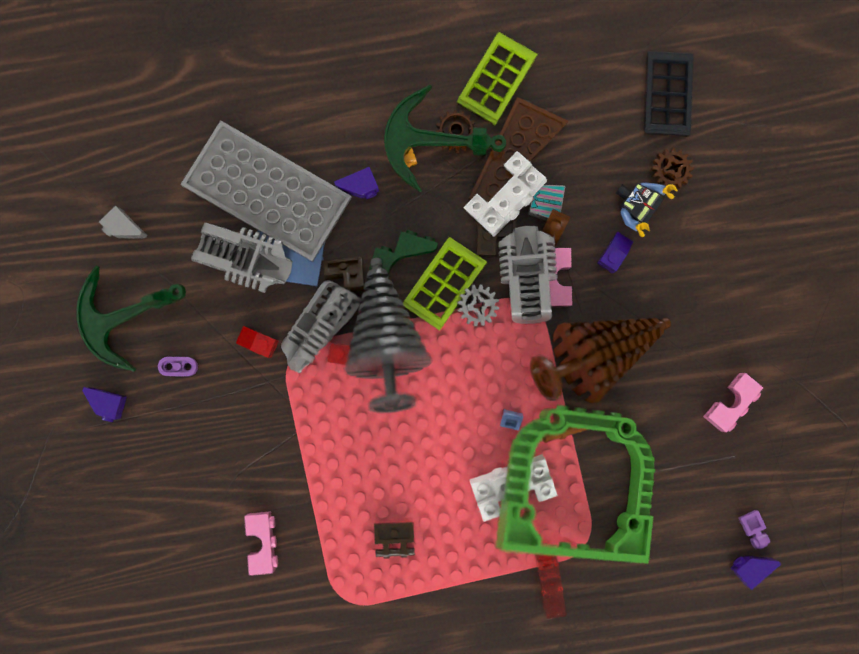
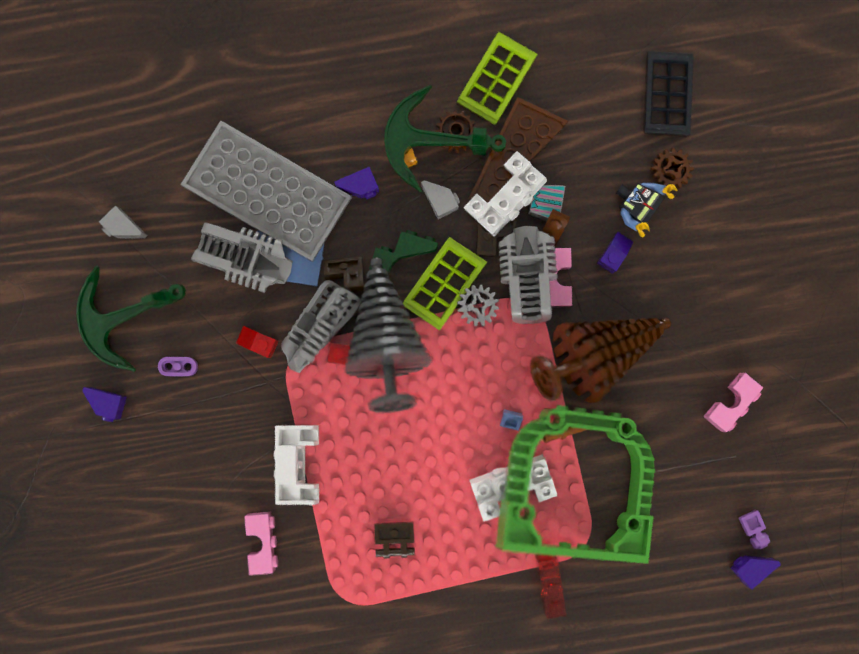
none -> white bracket [274,425,319,505]
none -> light grey slope [421,180,460,219]

